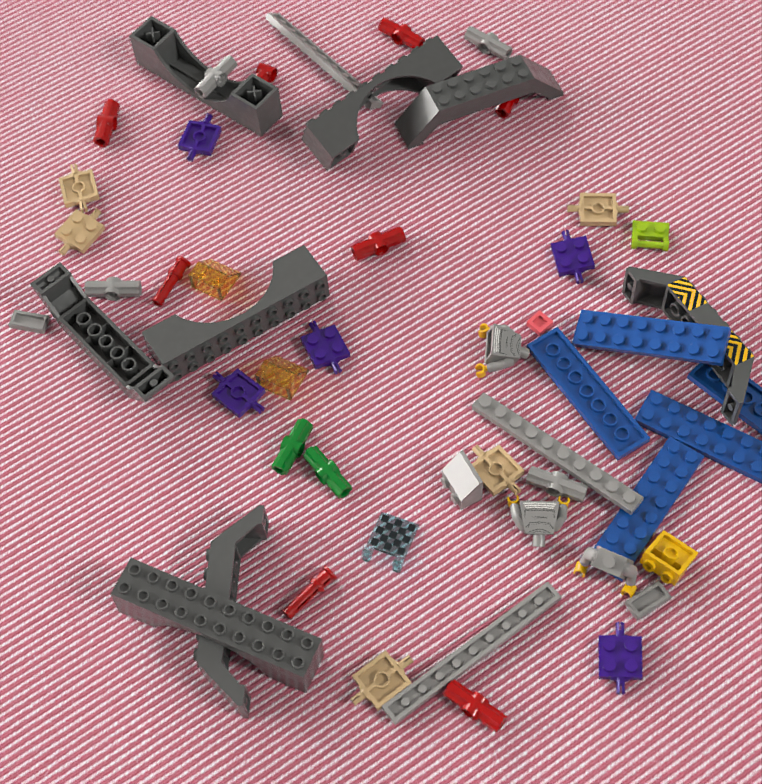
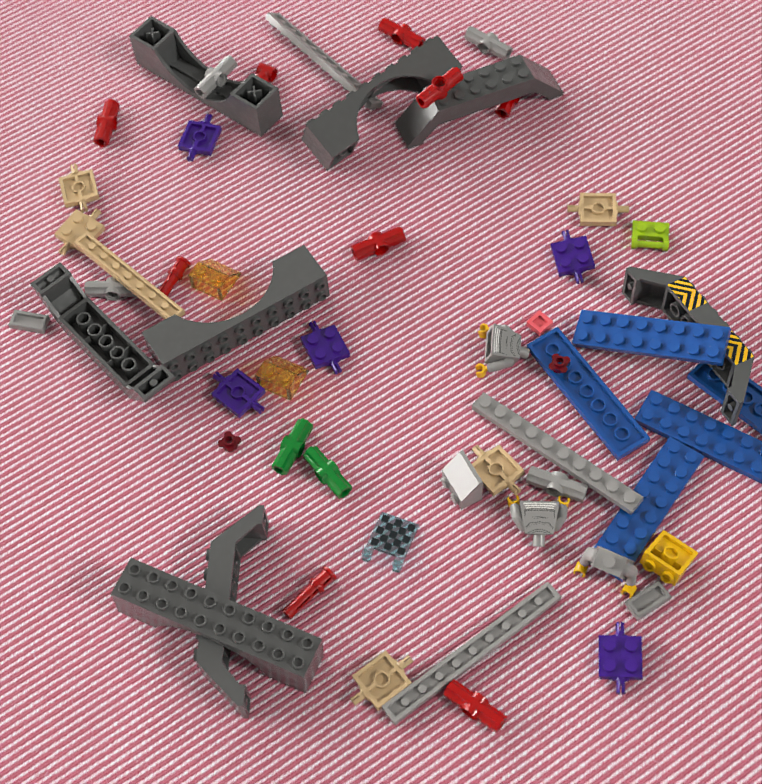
none -> tan tile [74,232,185,319]
none -> dark red plate [218,431,241,452]
none -> red piece [416,67,464,109]
none -> dark red plate [549,354,570,373]

